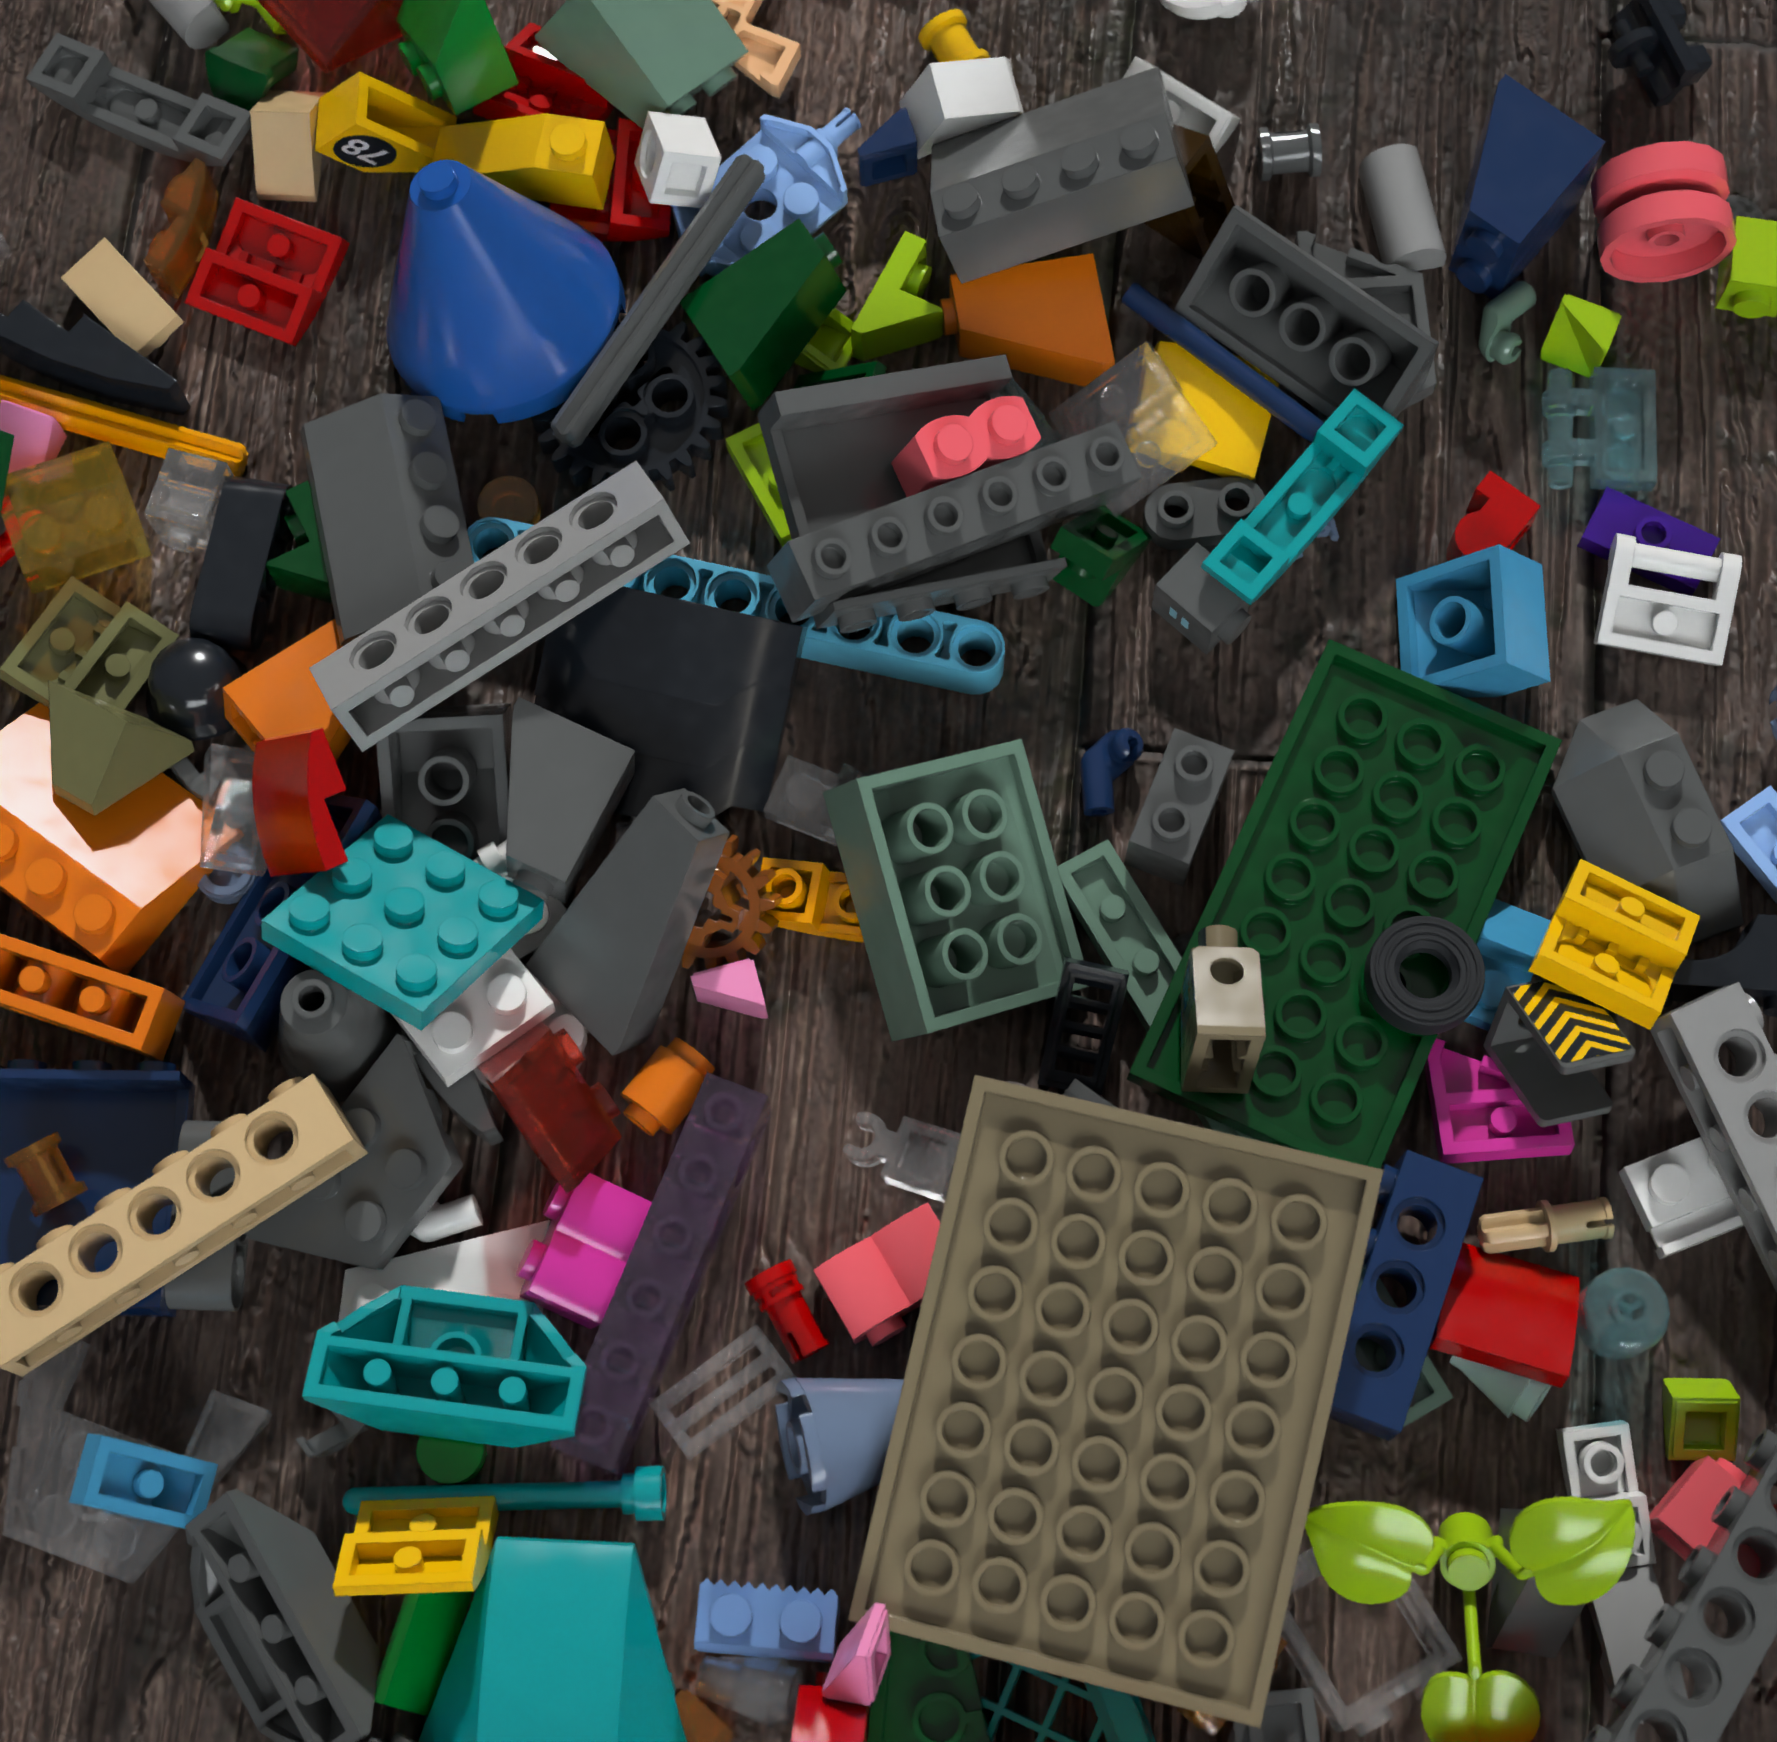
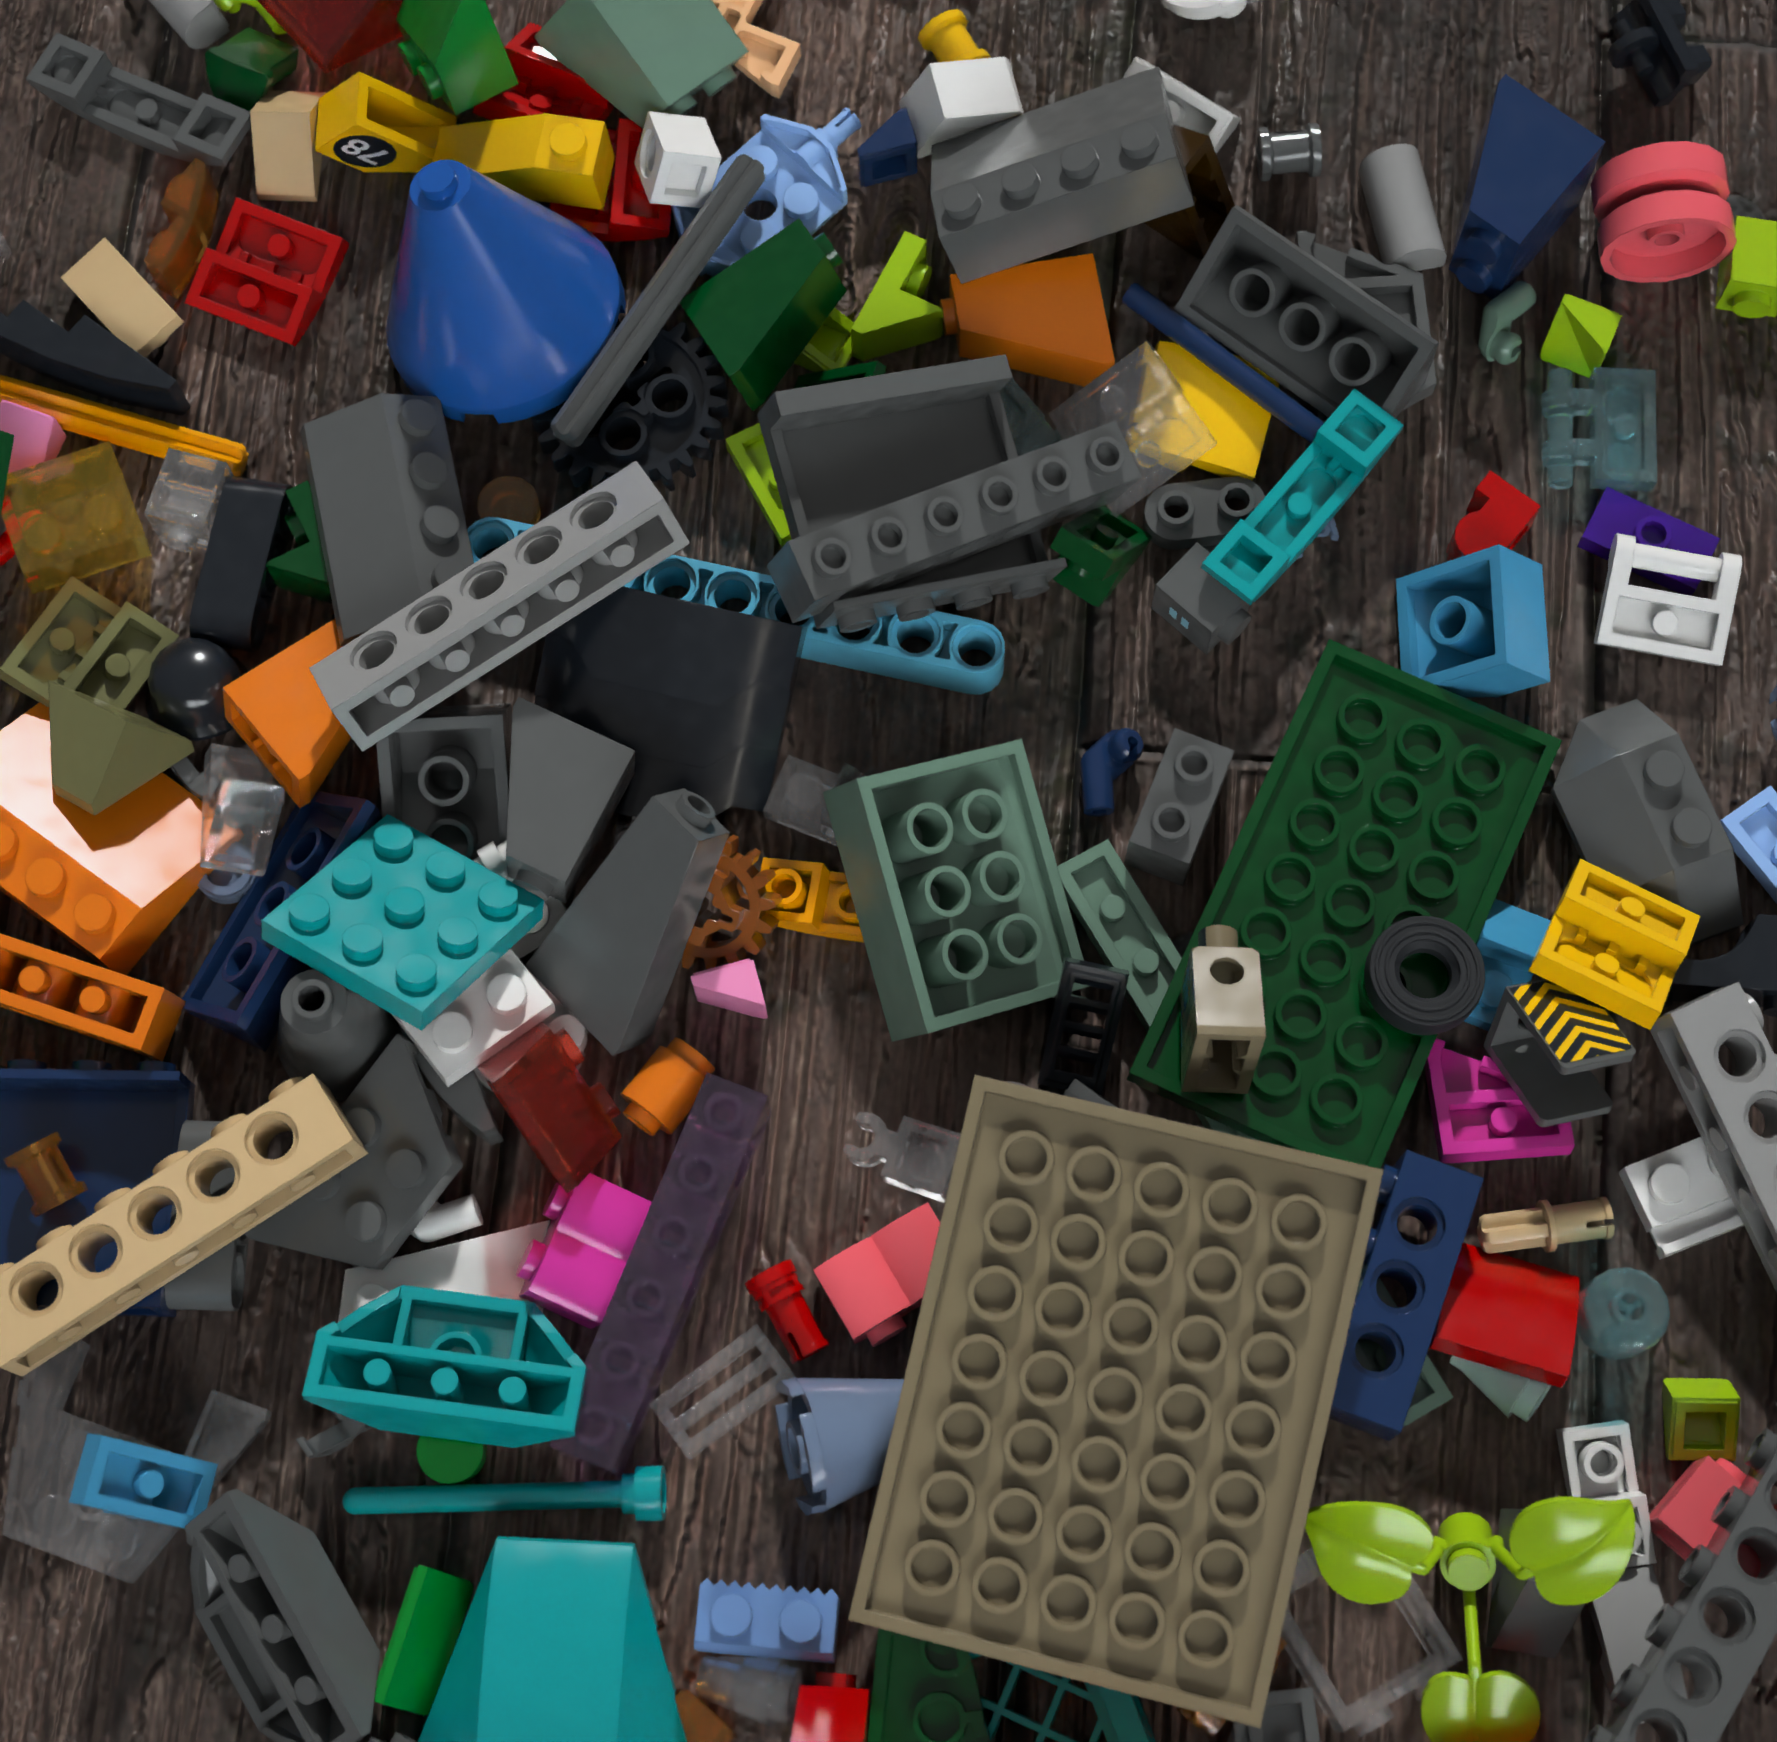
red slope [252,727,348,877] -> none
yellow slope [332,1496,499,1596] -> none
bright pink slope [822,1603,891,1706] -> none
coral brick [891,396,1041,497] -> none

